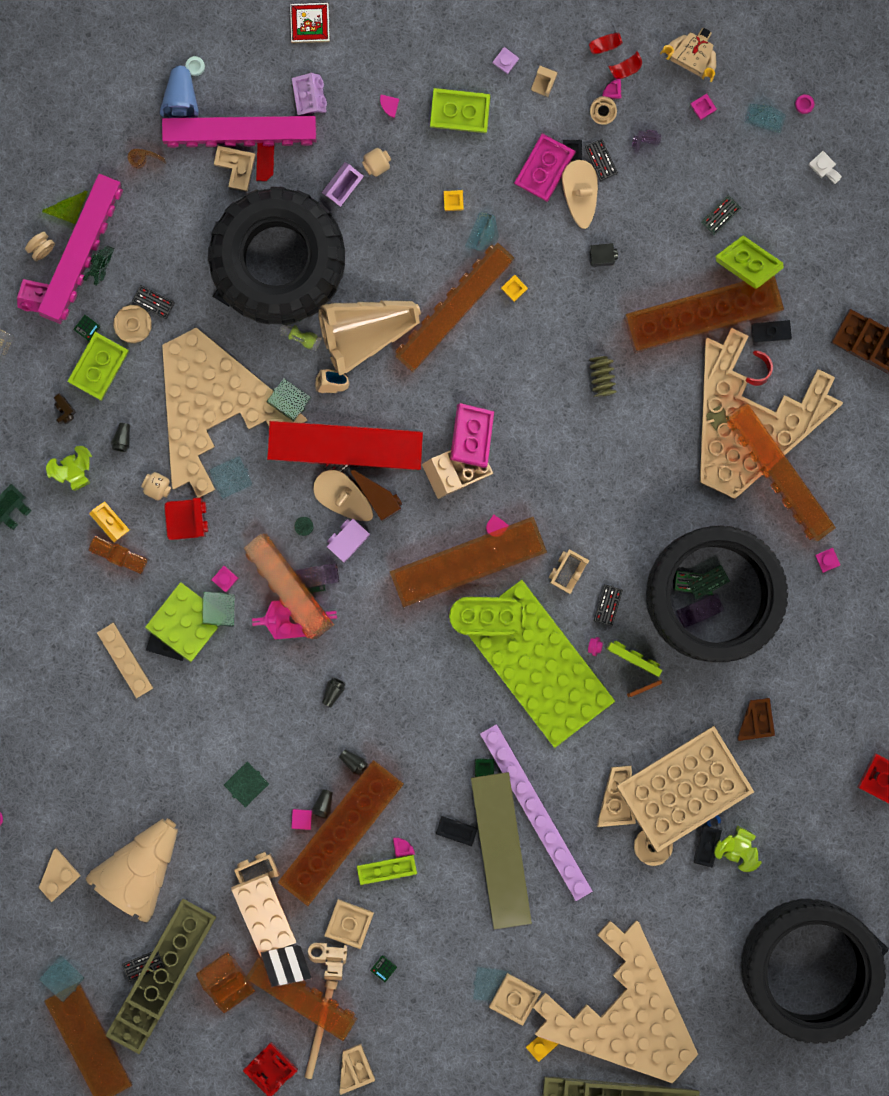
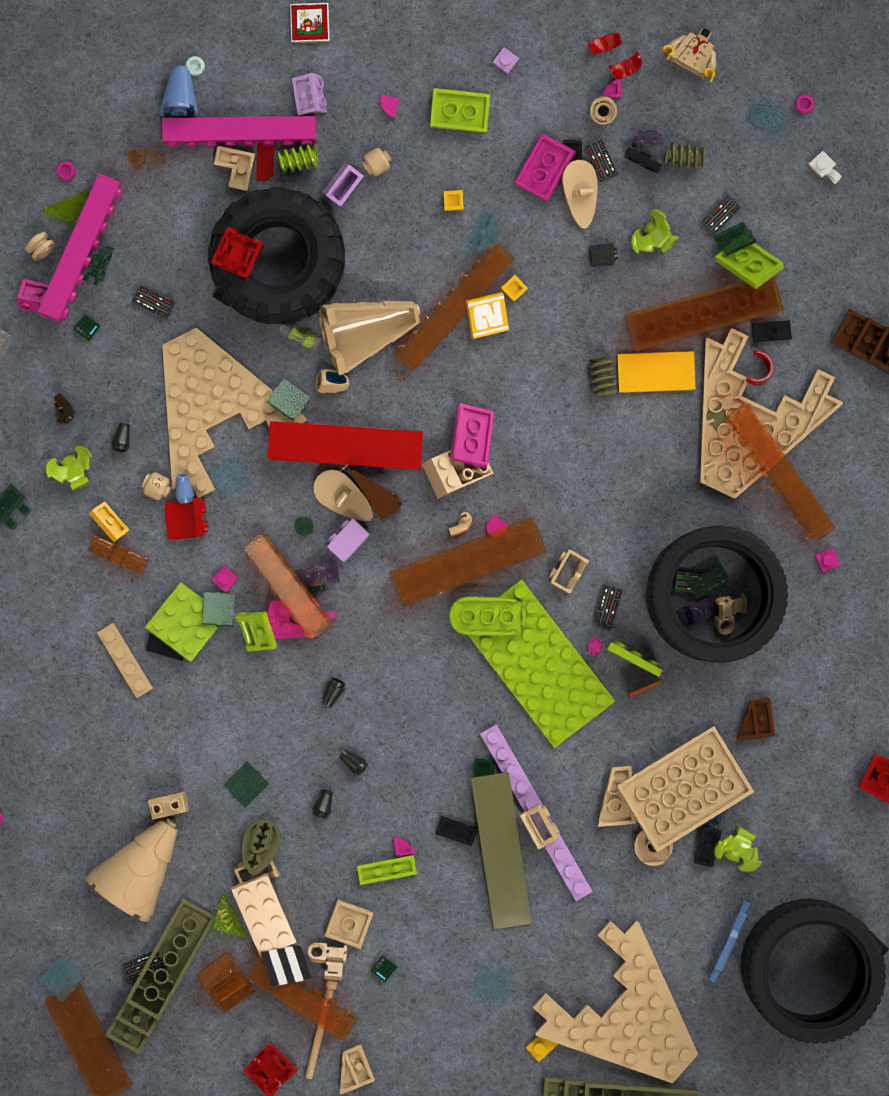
tan wing [39,848,81,902] -> none
lime plate [67,332,129,401] -> none
tan tile [114,305,152,343] -> none
clear orange brick [278,759,404,906] -> none
dark pink tile [292,809,312,830] -> none
tan tile [489,973,541,1026] -> none
tan panel [531,66,557,97] -> none
dark pink plate [690,93,717,121] -> none
none -> dark pink tile [56,161,76,181]
none -> tan hips [148,792,189,820]
none -> medium blue cone [176,474,195,503]
none -> red brick [211,226,264,280]
none -> clear neon green tile [211,894,247,938]
none -> lime plate [235,611,277,651]
none -> olive piece [242,820,282,875]
none -> lime piece [278,143,319,174]
none -> tan arm [449,512,472,537]
none -> tile [466,292,509,339]
none -> tan window [519,803,560,850]
none -> yellow tile [617,351,696,393]
none -> black plate [624,147,662,174]
none -> lime animal [631,209,679,253]
none -> olive piece [664,142,706,171]
none -> medium blue piece [708,900,751,983]
none -> clear green piece [713,222,756,257]
none -> tan piece [715,593,747,635]

